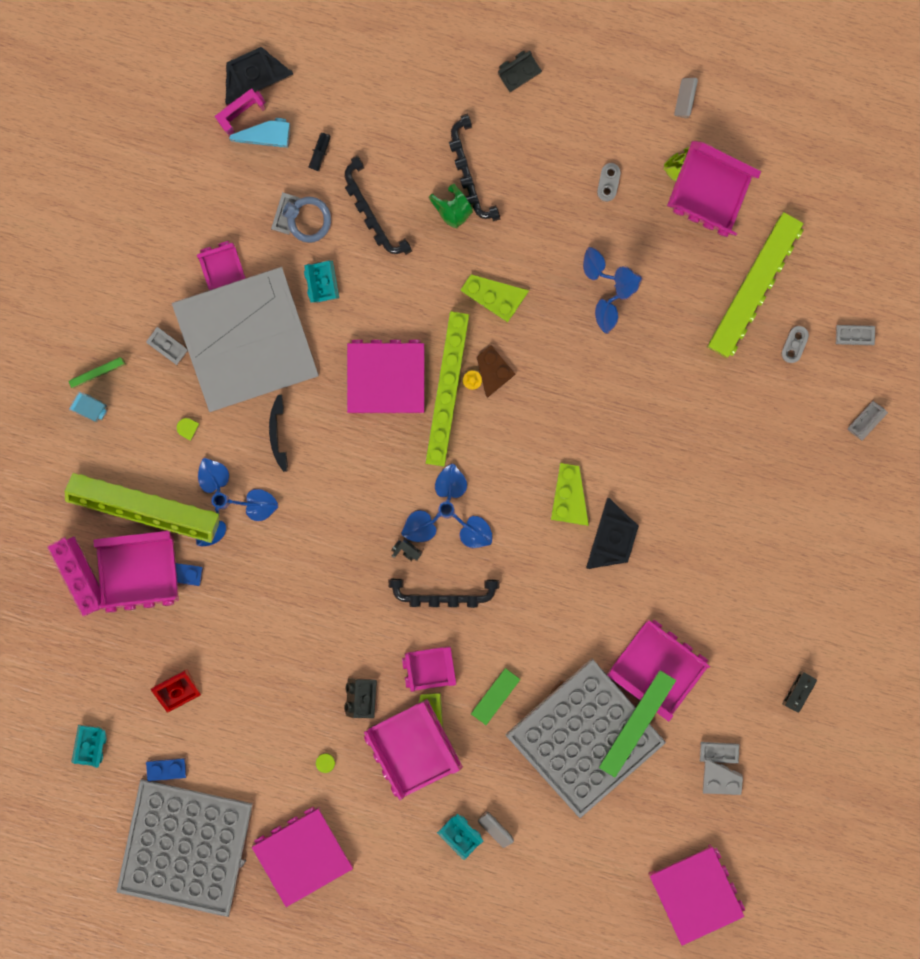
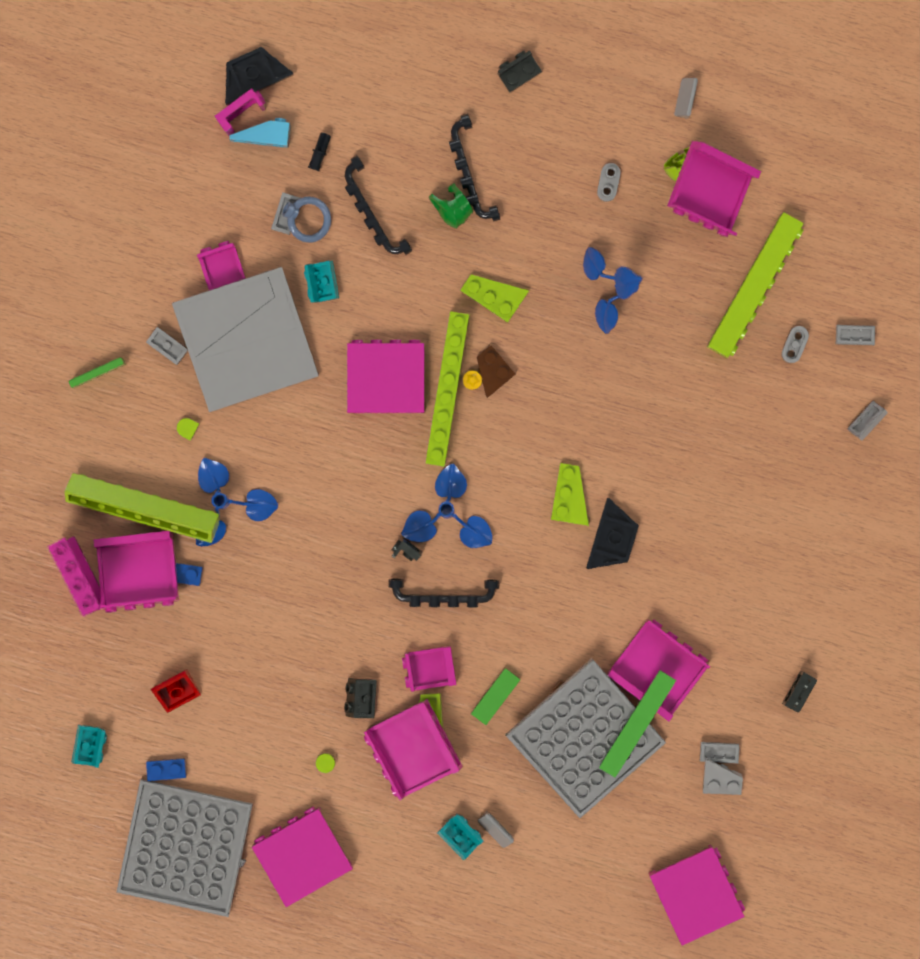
medium azure slope [70,392,107,422] -> none
black slope [269,395,288,472] -> none

